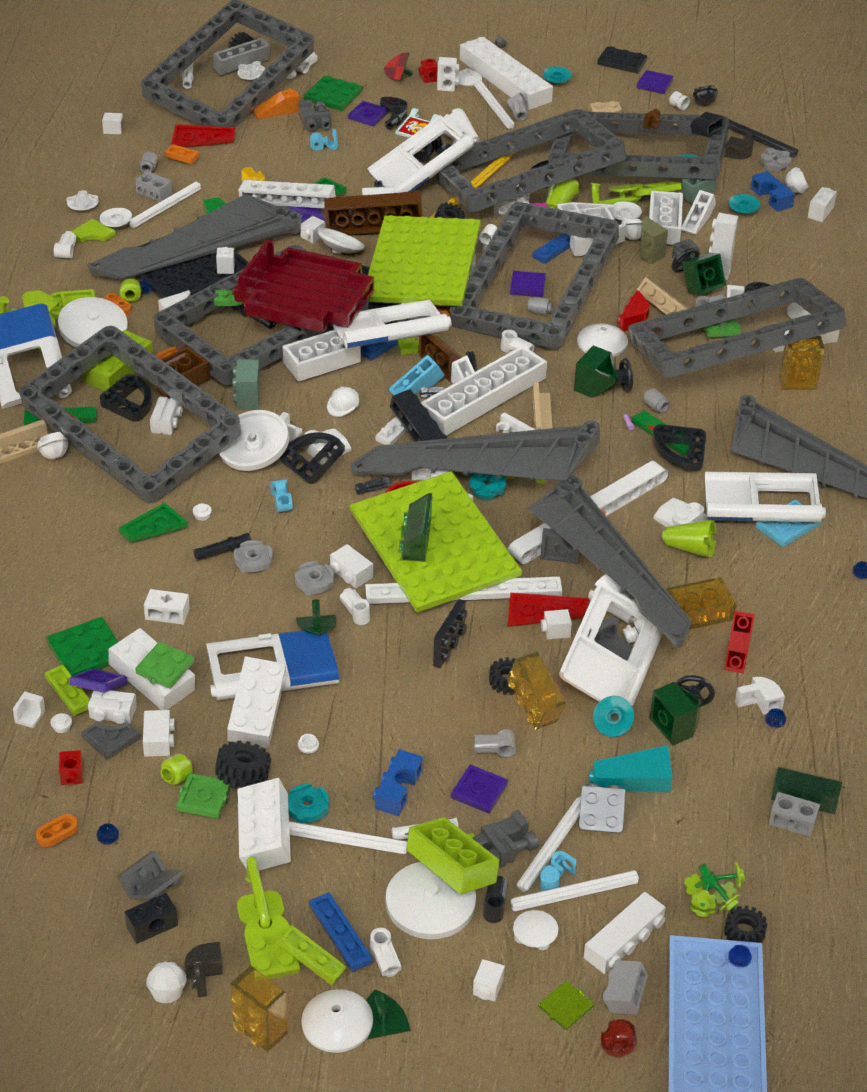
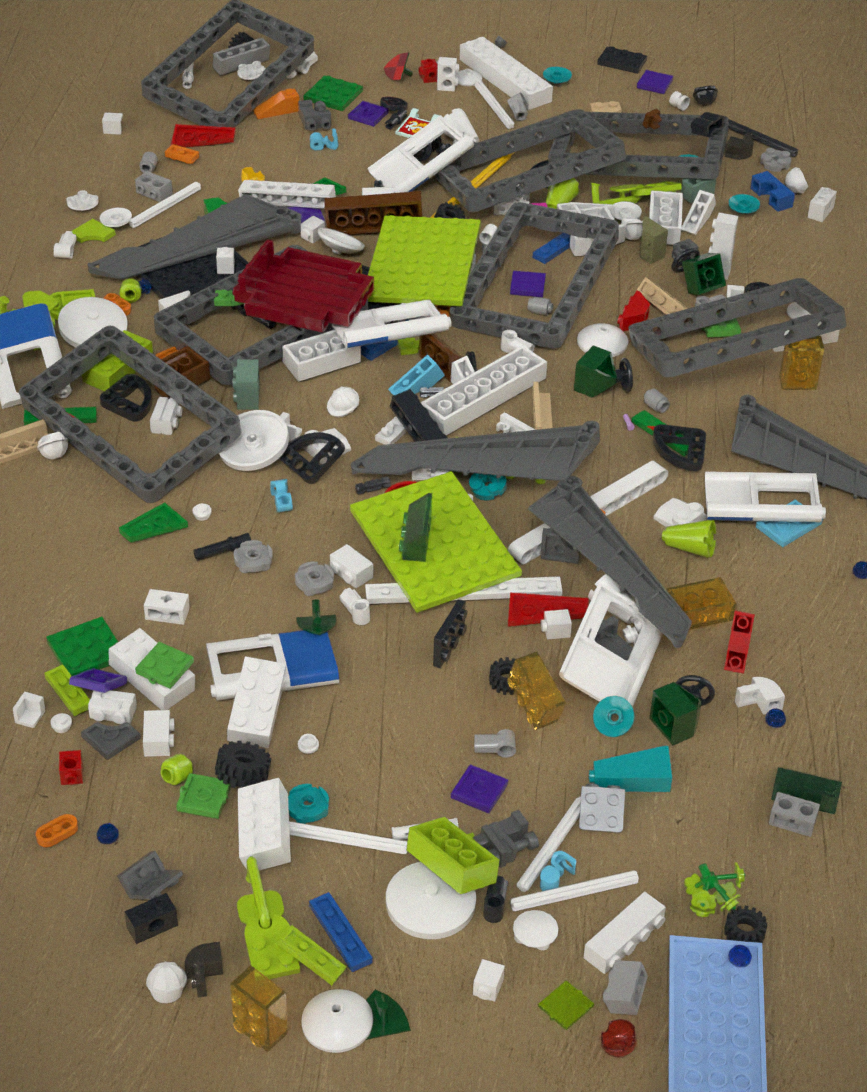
white piece [369,927,402,977] -> none
blue arch [373,749,423,816] -> none

